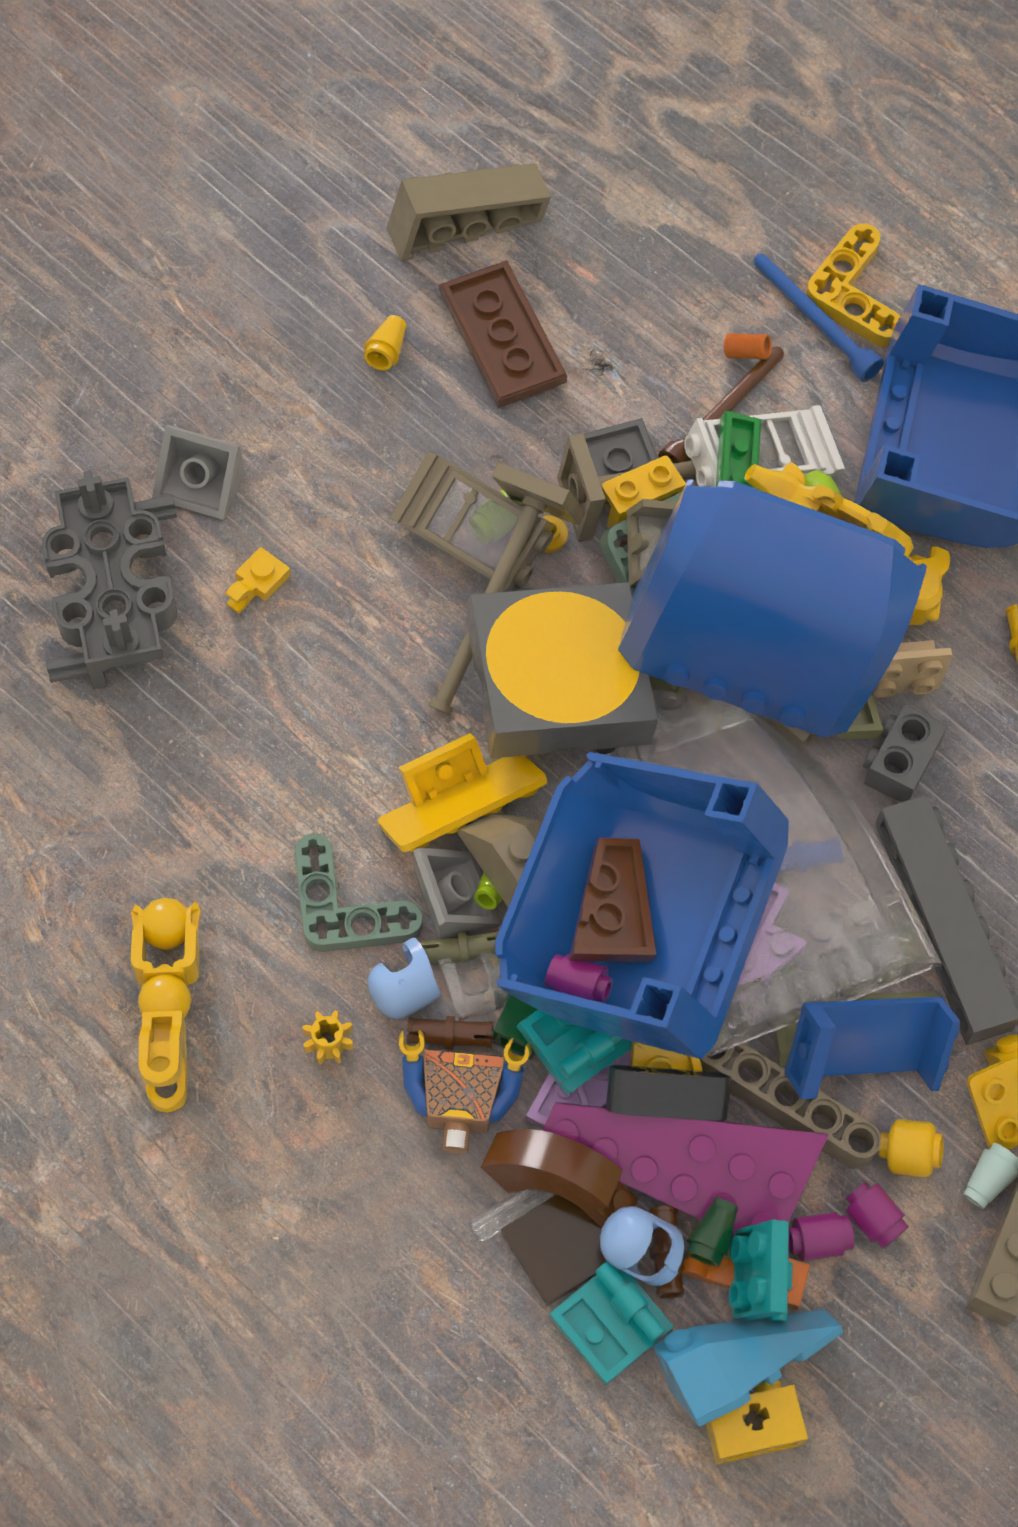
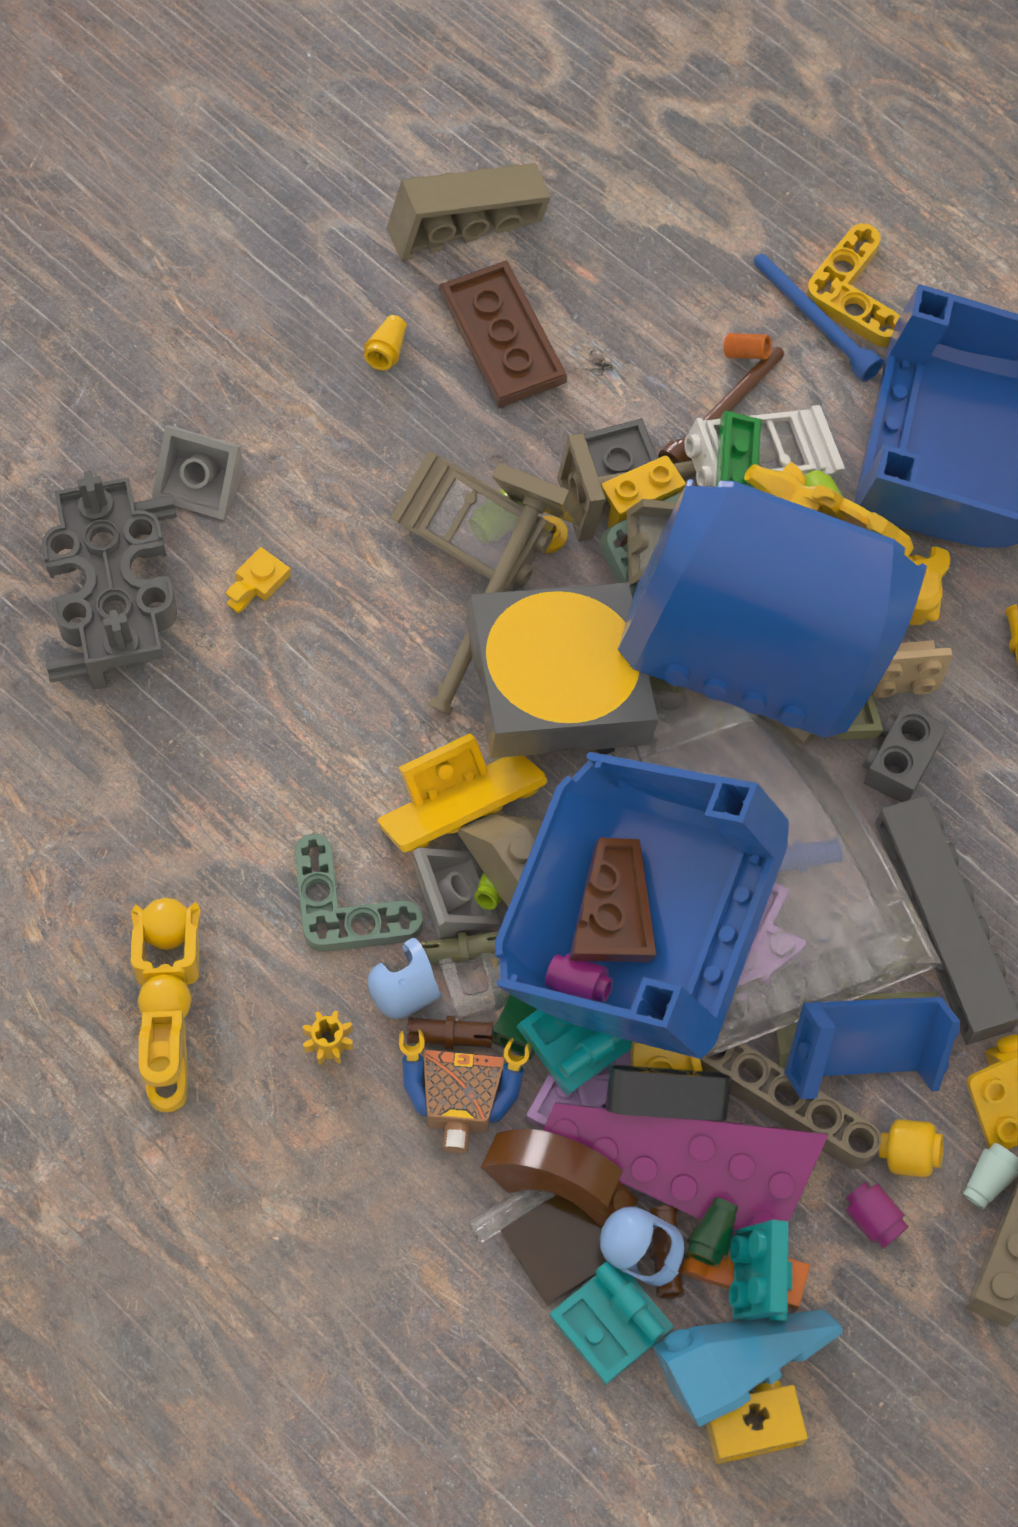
magenta brick [788,1212,854,1262] -> none

